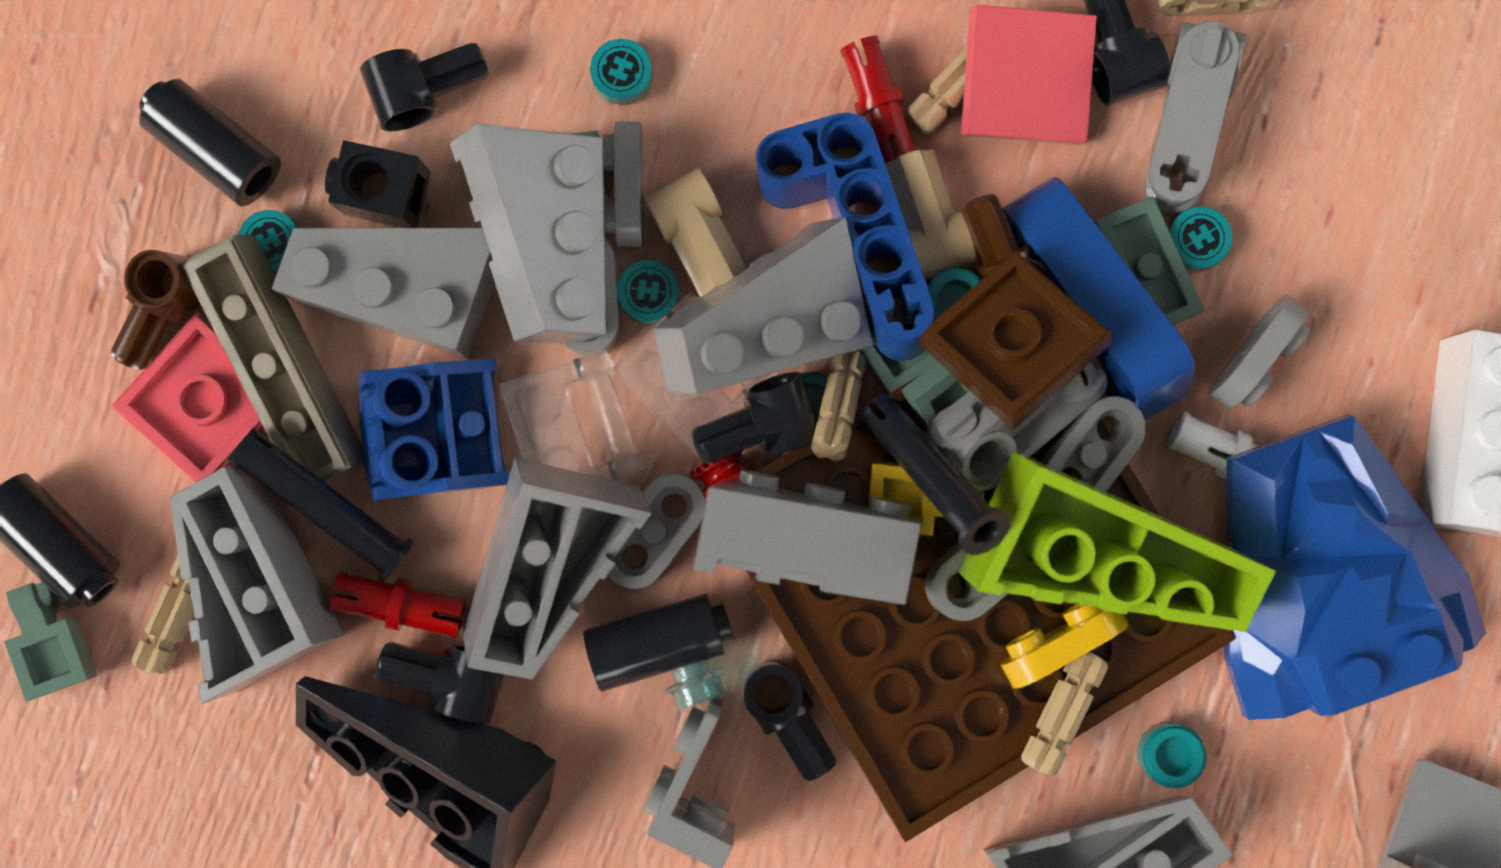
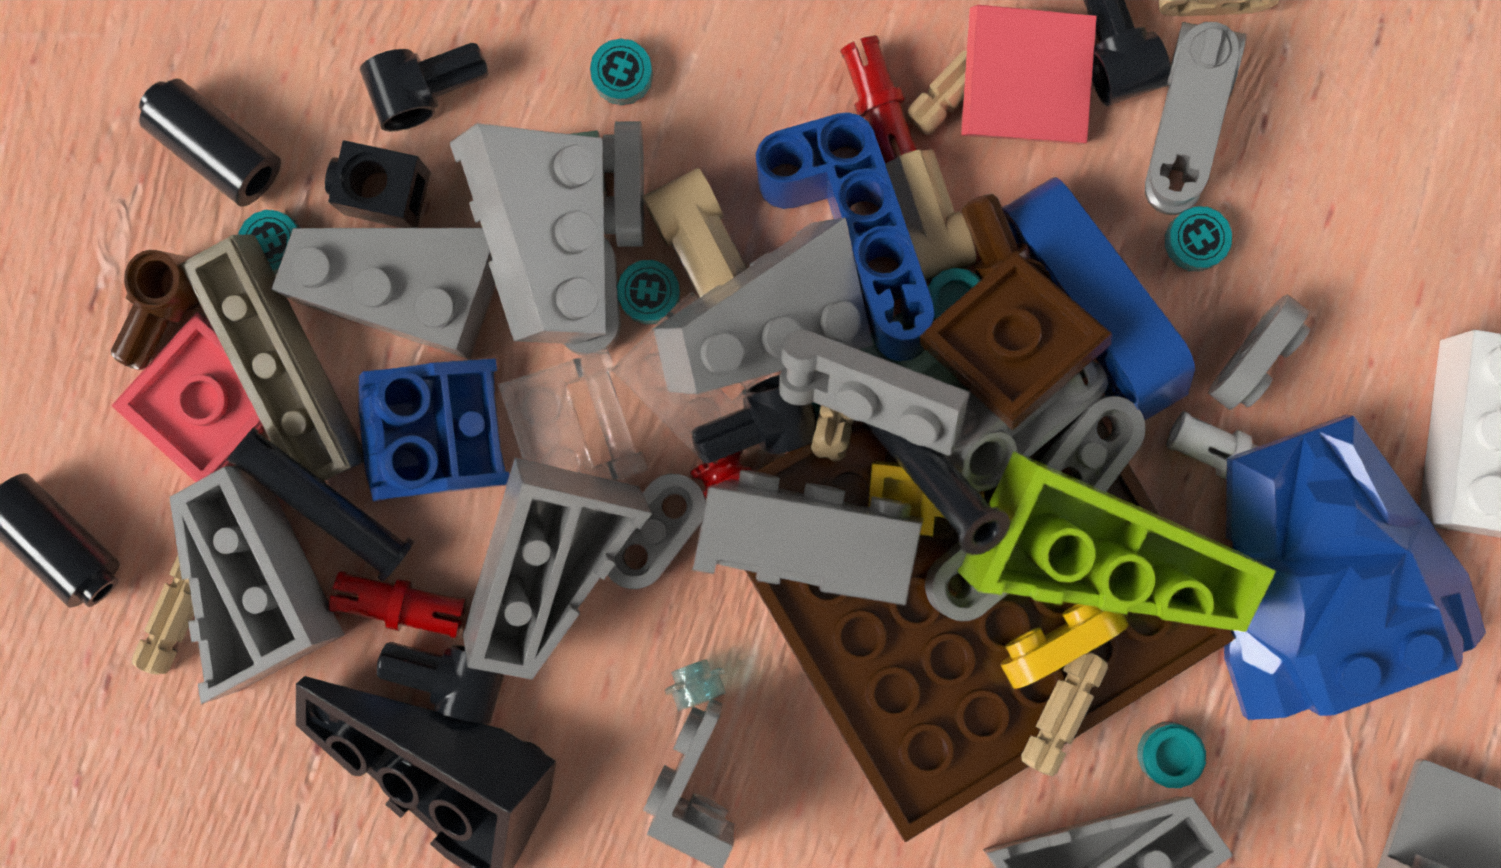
sand green plate [4,582,97,702] -> none
black brick [583,593,734,692] -> none
black axle [744,660,837,781] -> none
sand green plate [1094,196,1205,325] -> none
none -> light grey plate [779,330,970,456]

